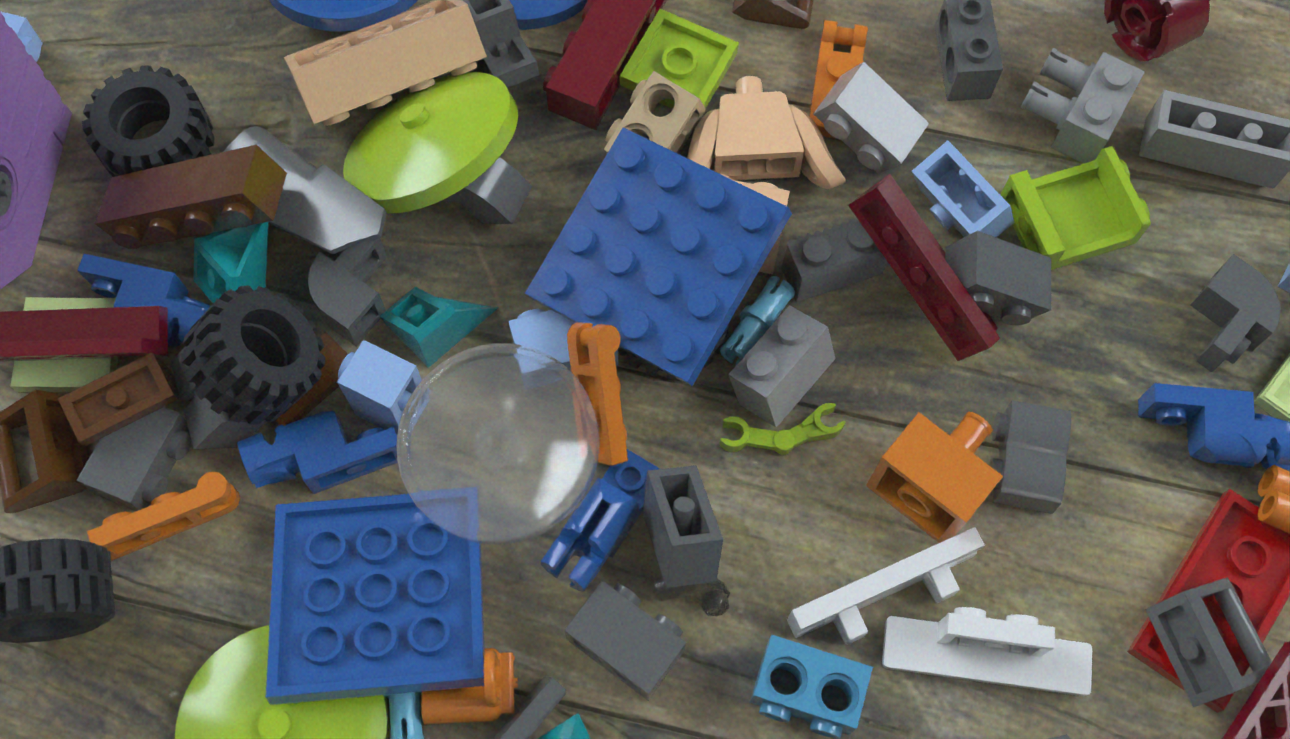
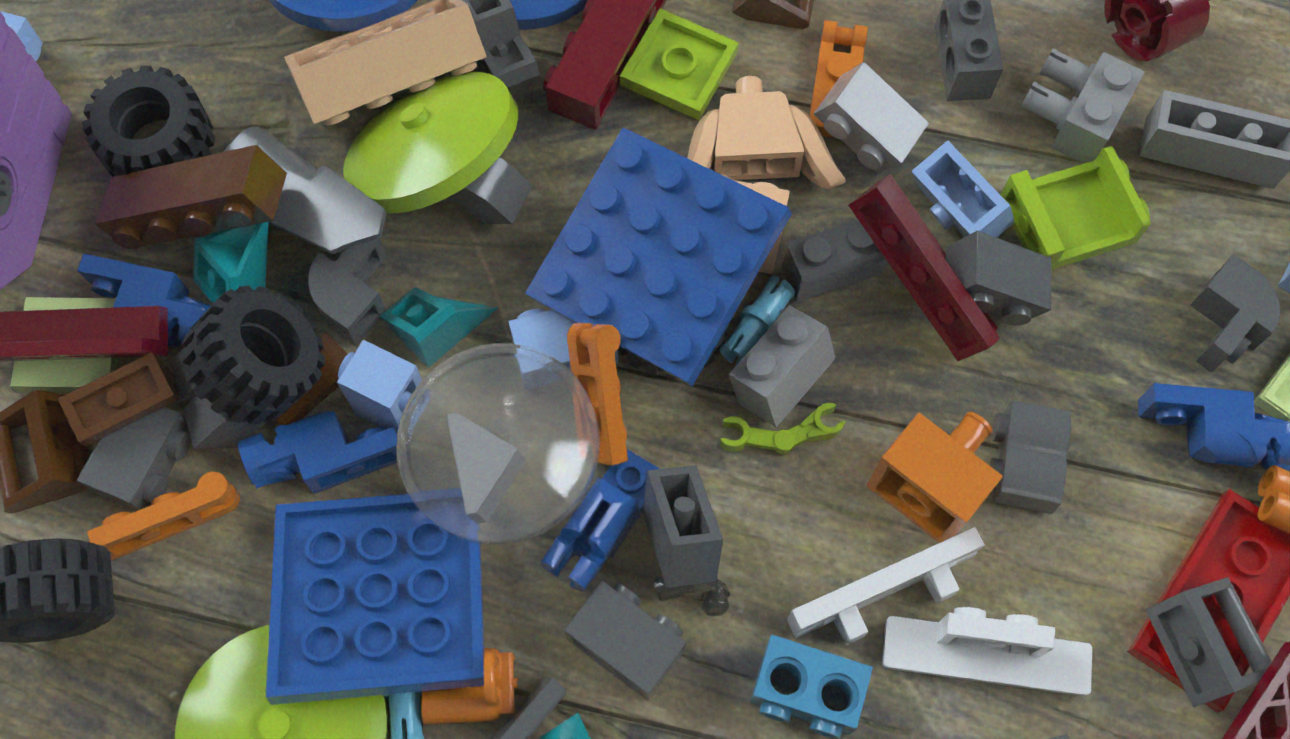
tan brick [604,71,706,154] -> none
none -> light grey slope [446,412,527,524]

